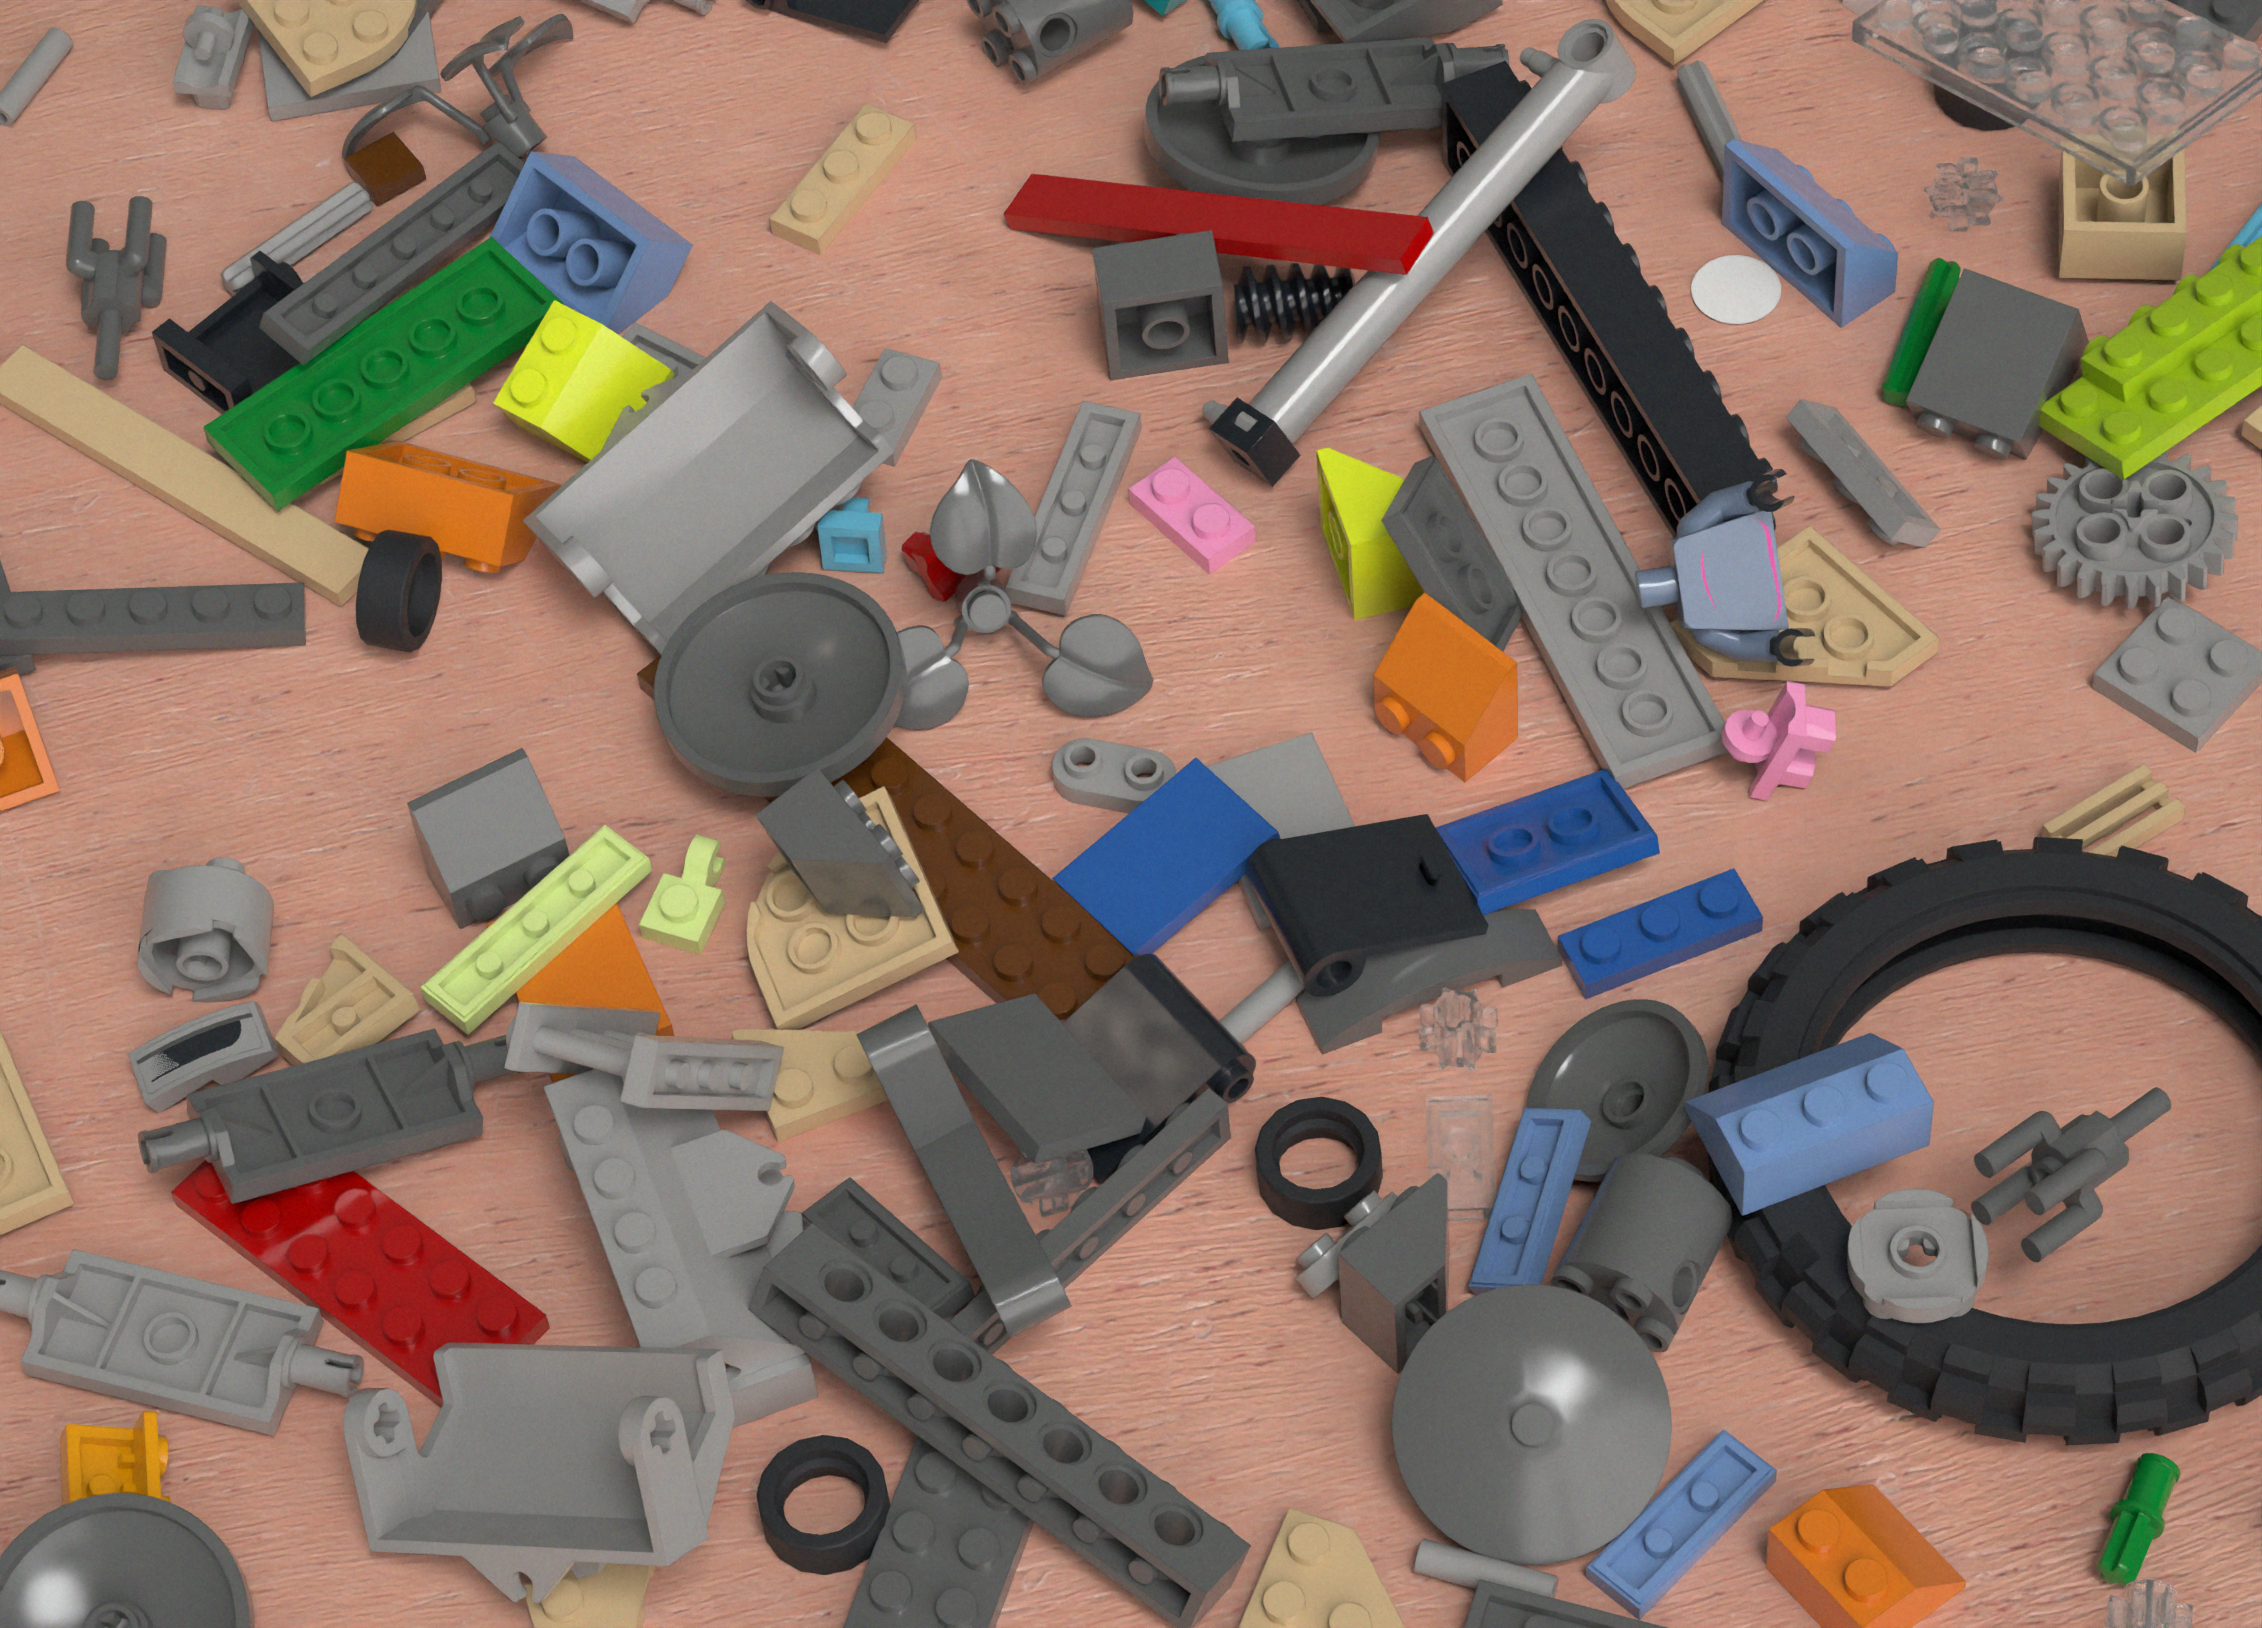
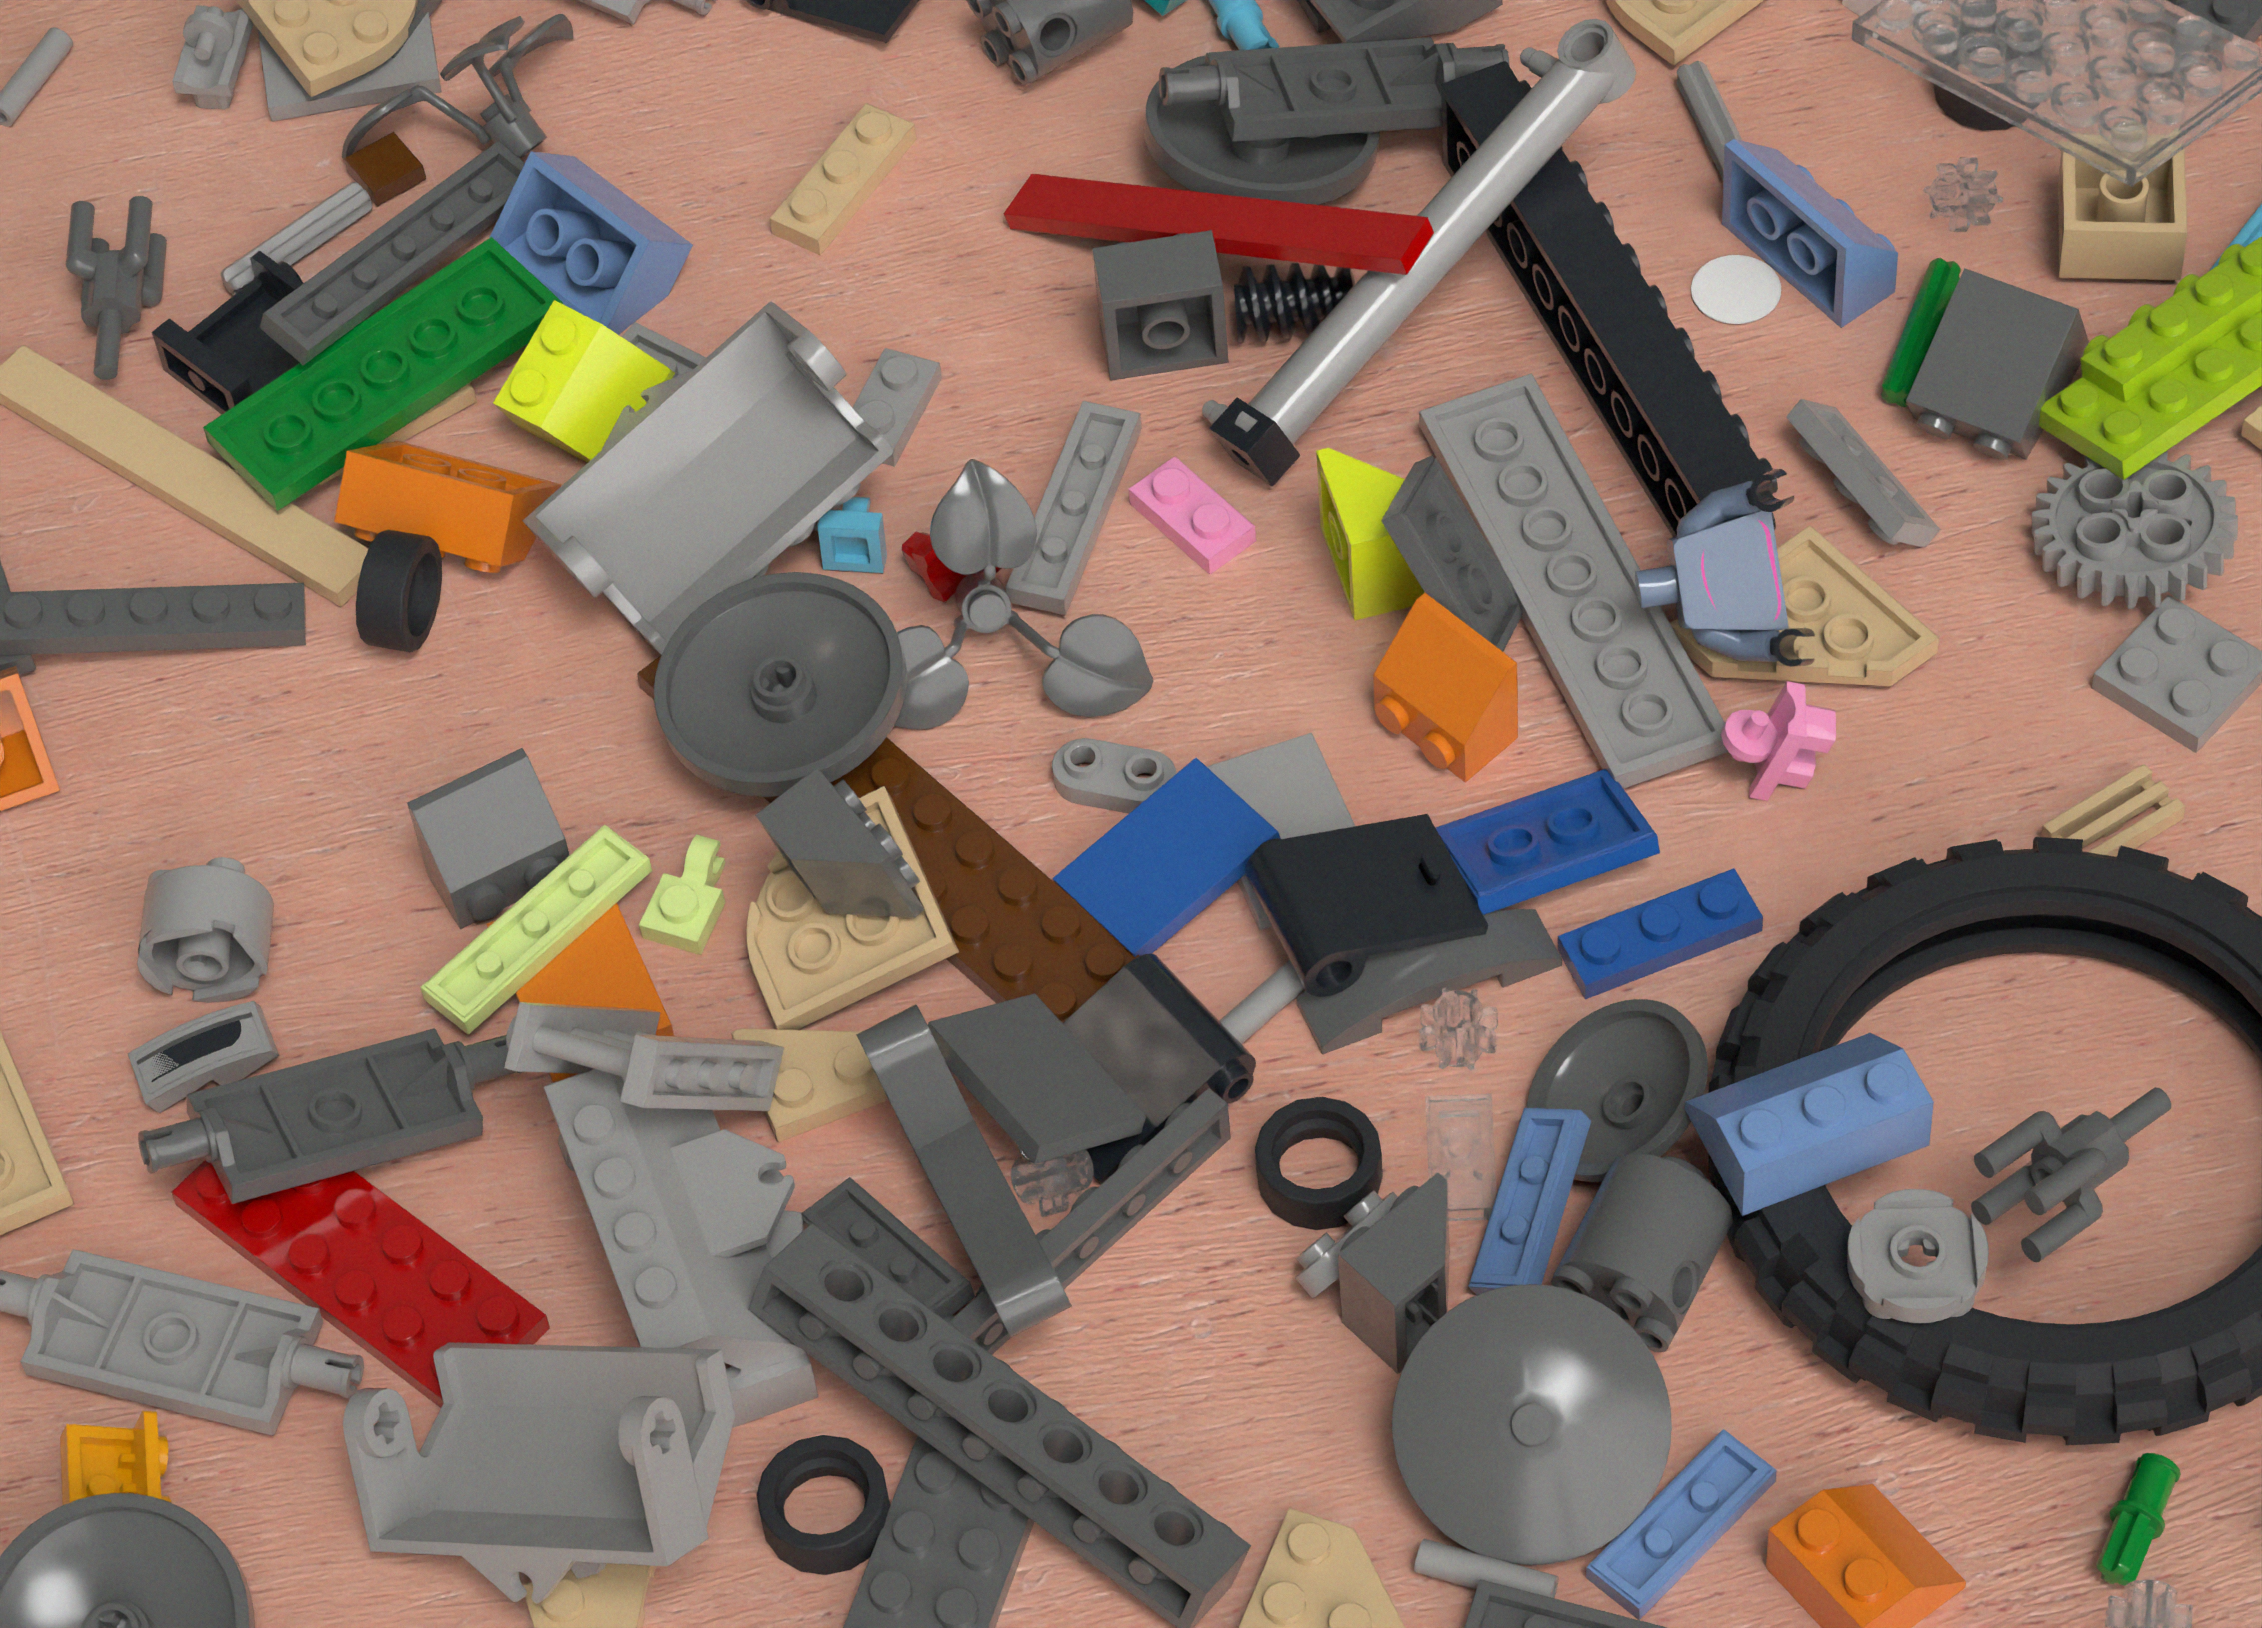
tan wing [274,934,420,1066] -> none

